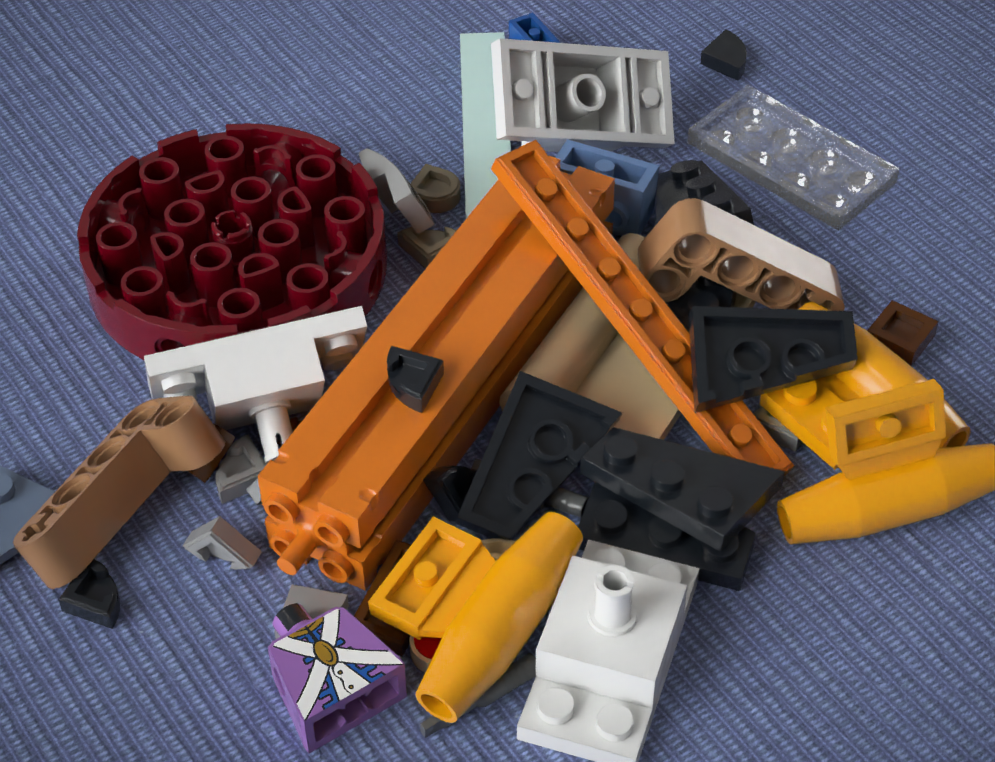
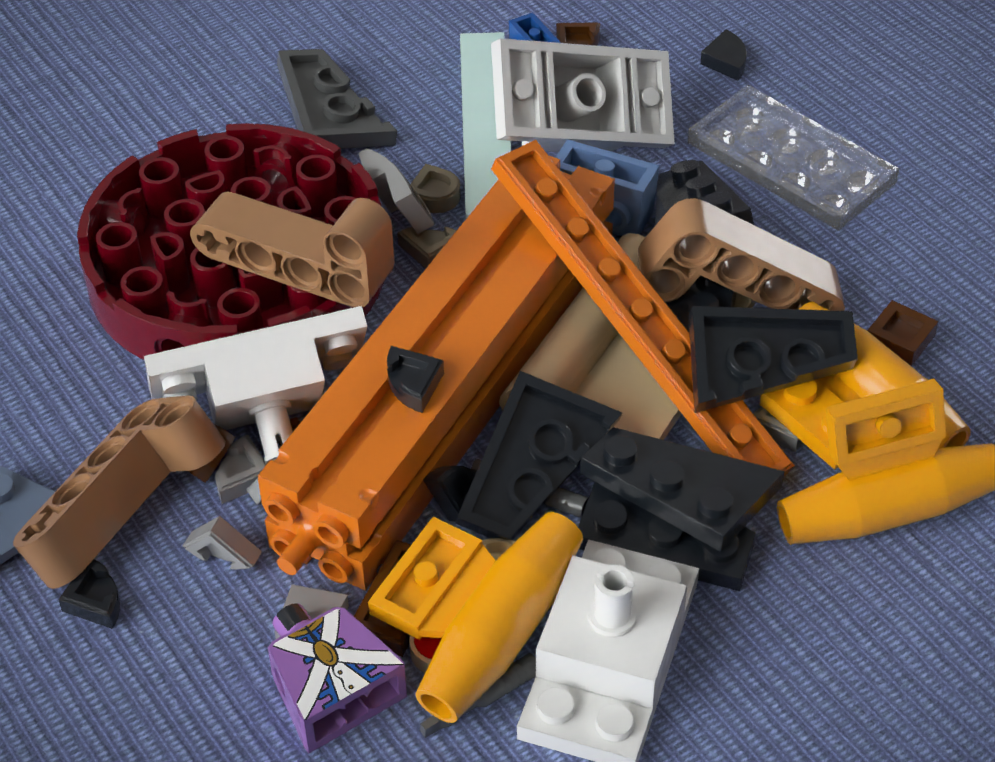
none -> medium nougat beam [190,192,395,307]
none -> dark grey wing [277,49,397,149]
none -> reddish brown tile [556,22,600,46]

